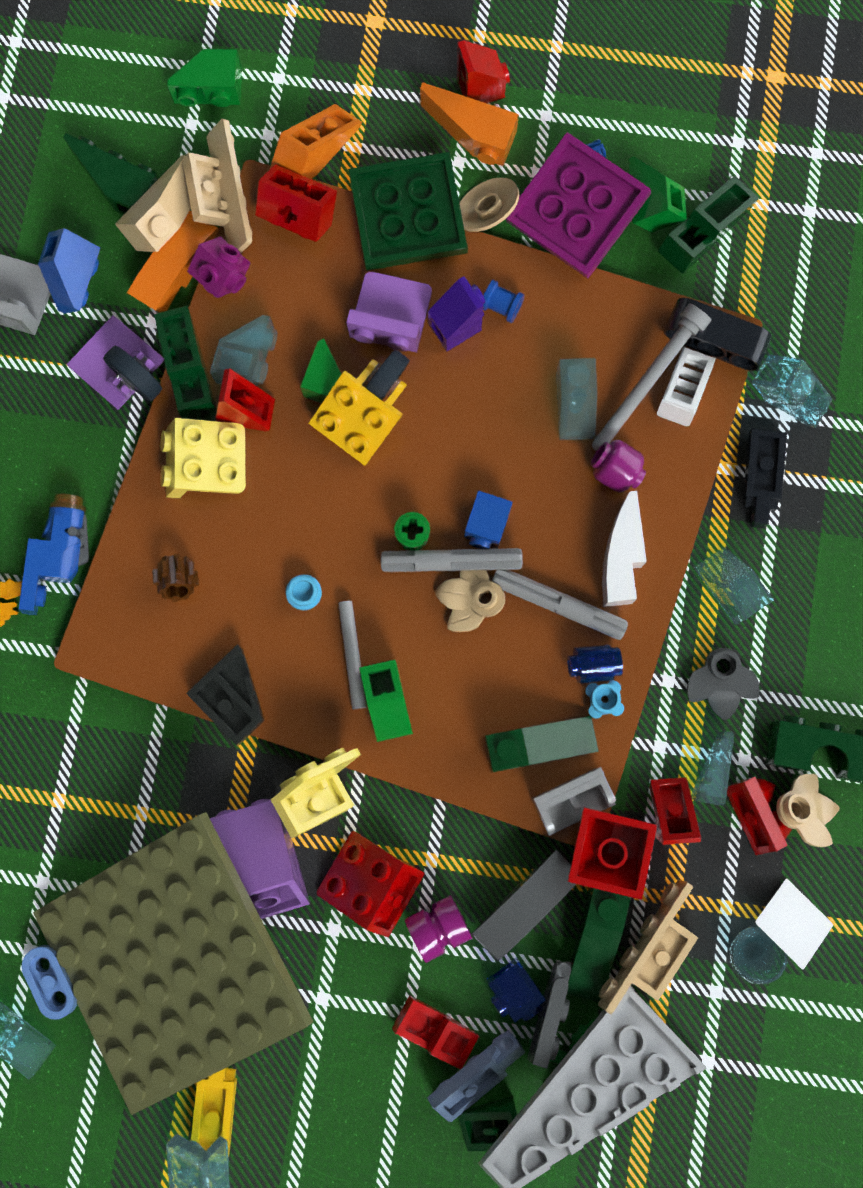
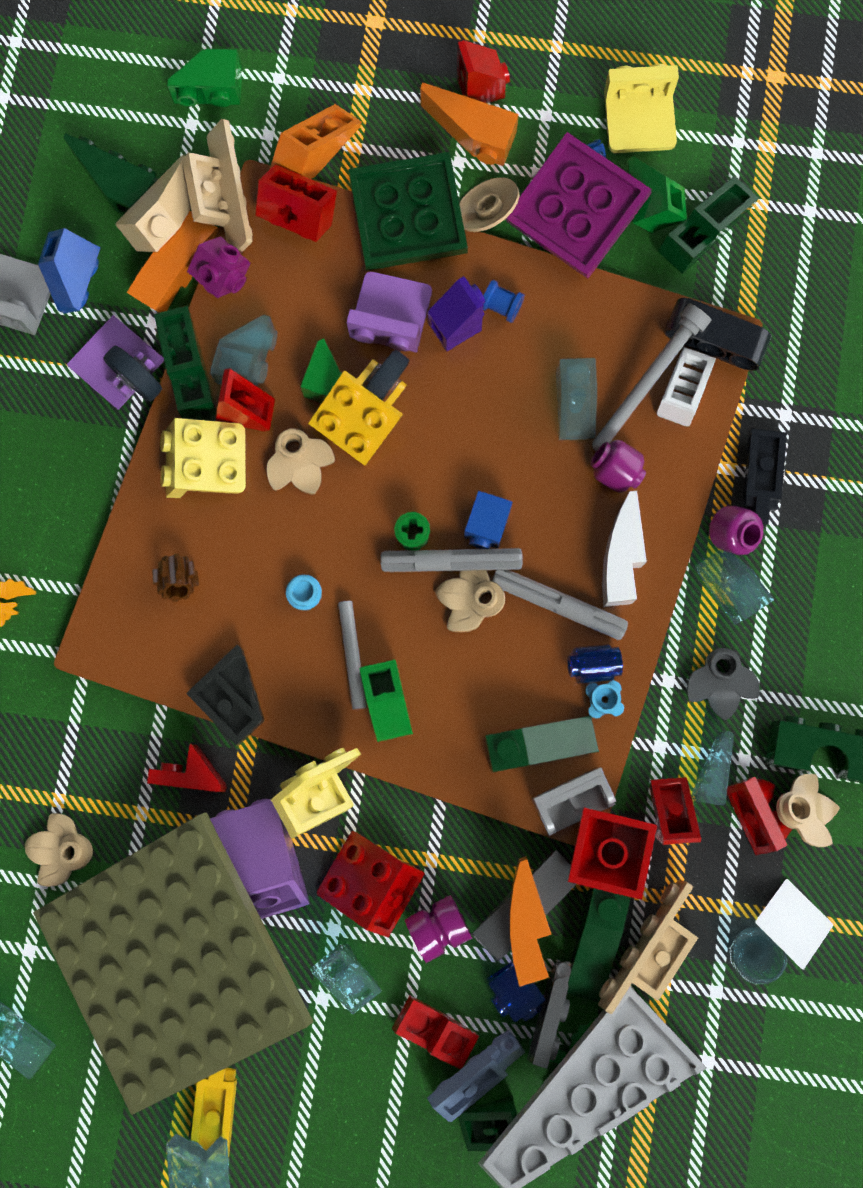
blue plate [19,494,89,615] -> none
medium blue plate [22,945,77,1020] -> none
clear light blue slope [752,354,833,428] -> none
none -> tan plate [24,813,93,887]
none -> red slope [147,744,227,792]
none -> tan plate [267,428,335,494]
none -> clear light blue slope [310,944,382,1015]
none -> orange slope [509,856,552,987]
none -> light yellow bracket [604,64,679,153]
none -> magenta head [709,506,763,555]

